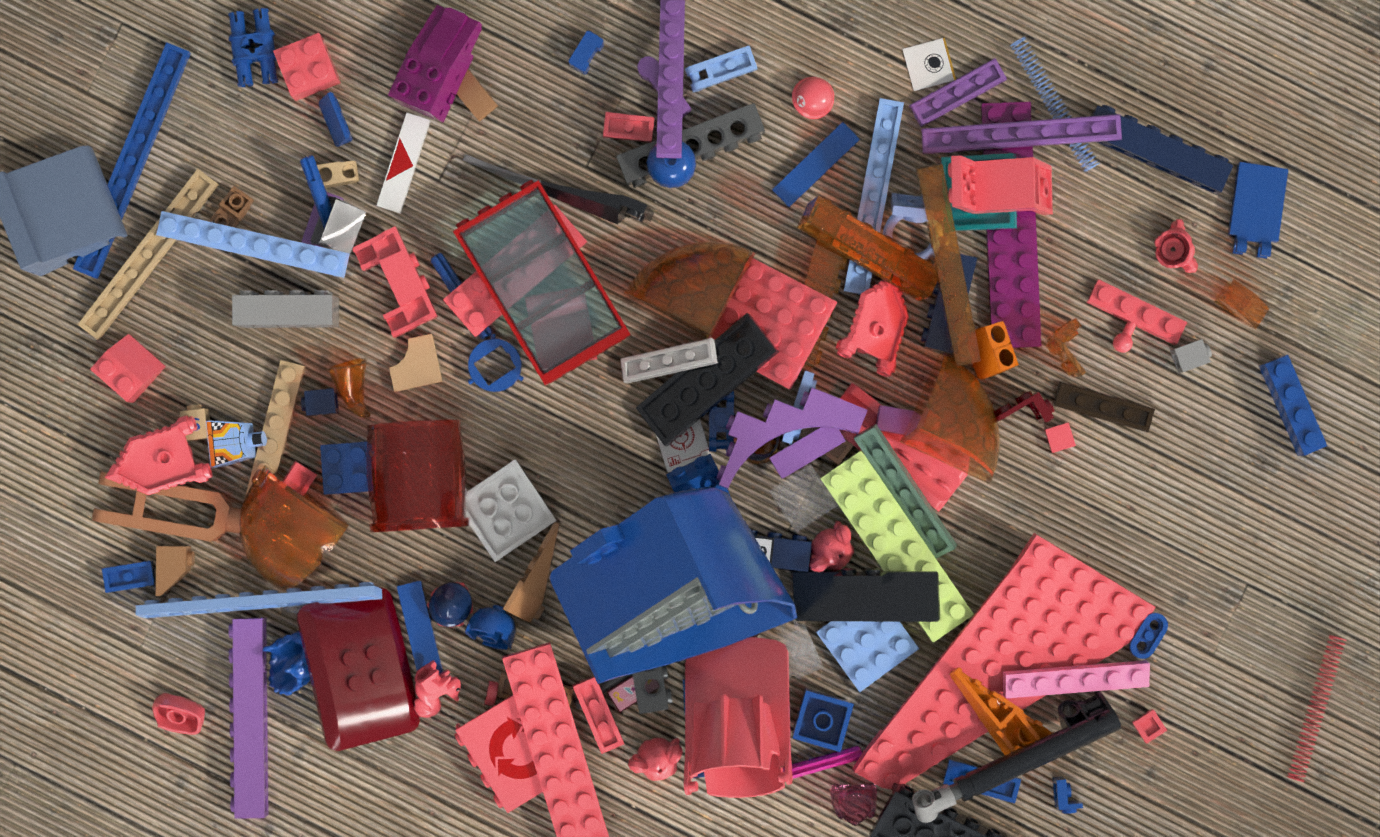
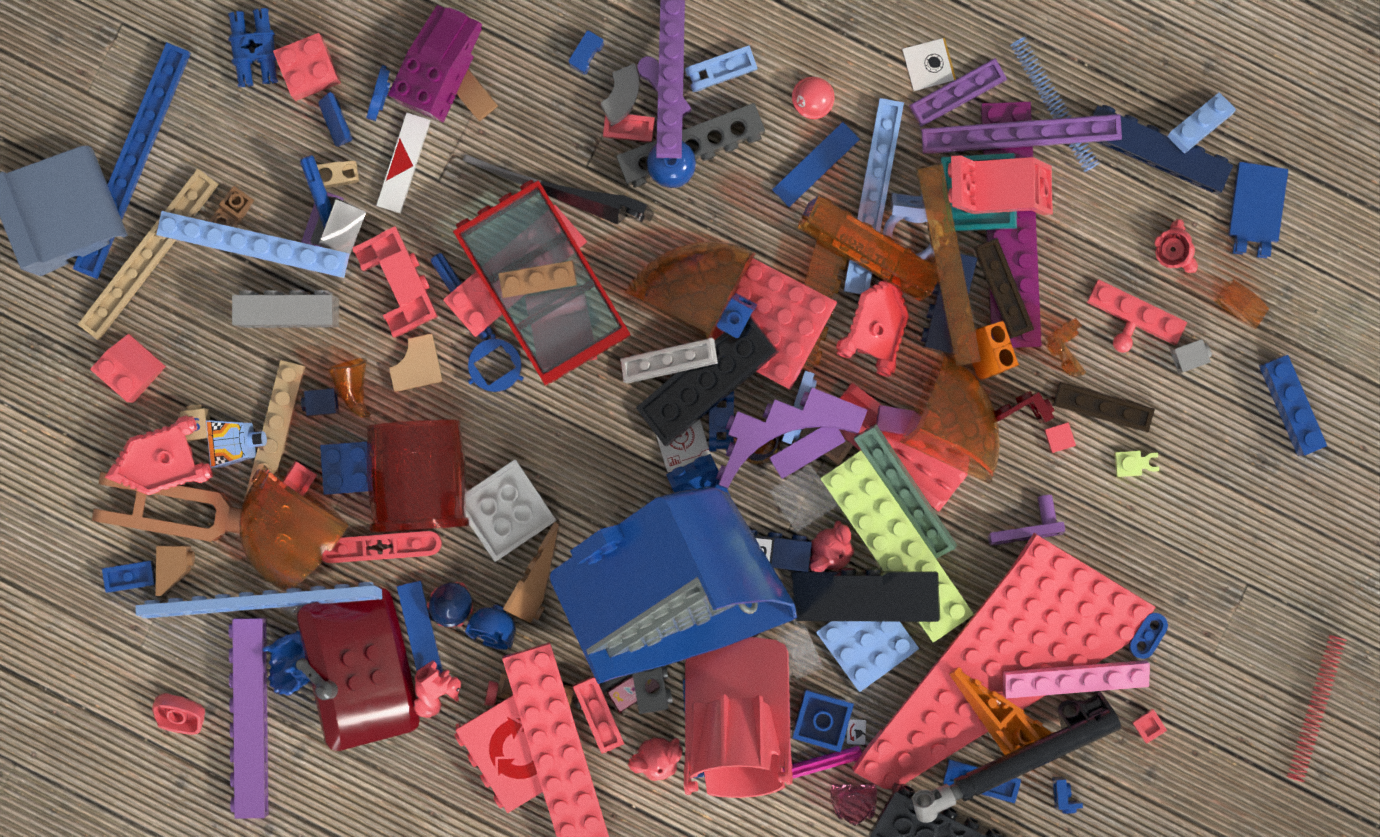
none -> dark grey piece [296,658,338,700]
none -> coral piece [318,531,442,563]
none -> blue piece [366,65,390,121]
none -> medium nougat plate [498,260,577,298]
none -> light grey tile [601,63,639,126]
none -> blue bracket [717,293,757,338]
none -> white sticker [847,719,866,745]
none -> dark brown tile [974,238,1034,339]
none -> medium lavender piece [988,495,1065,546]
none -> yellowish green plate [1114,451,1159,477]
none -> light blue plate [1167,92,1236,154]

